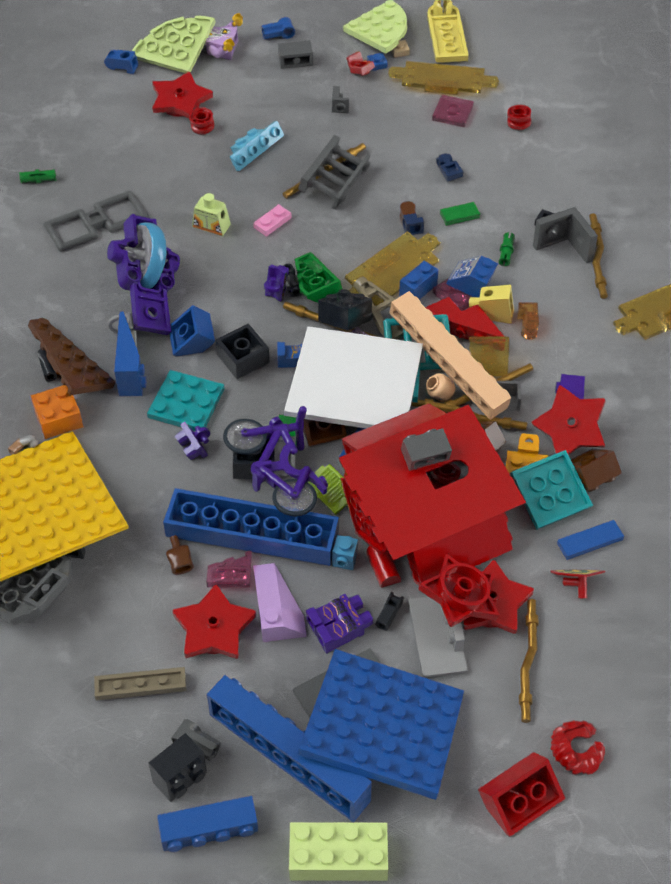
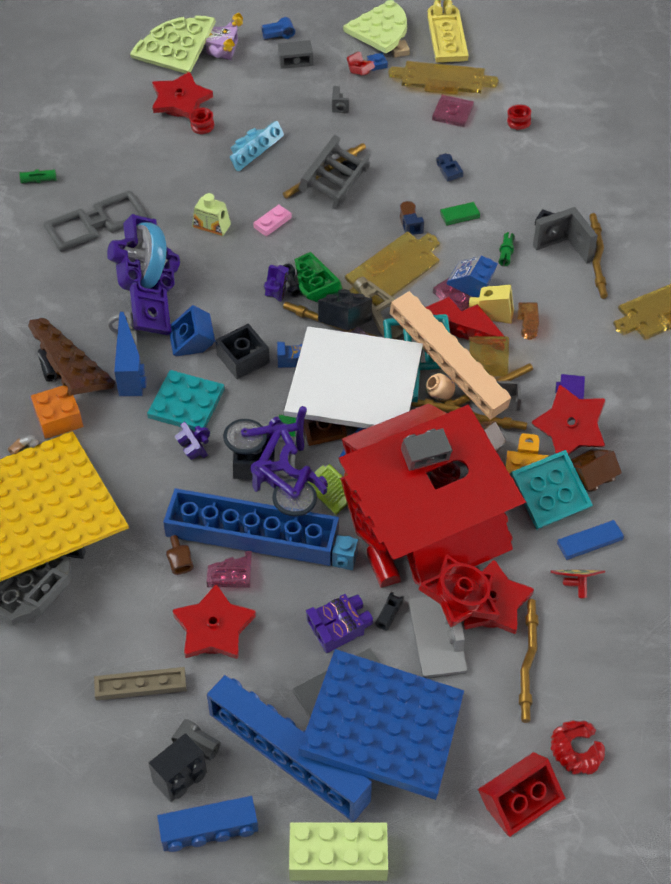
blue leg [104,50,139,74] -> none
lavender wedge [253,563,307,642] -> none
blue brick [399,260,439,300] -> none

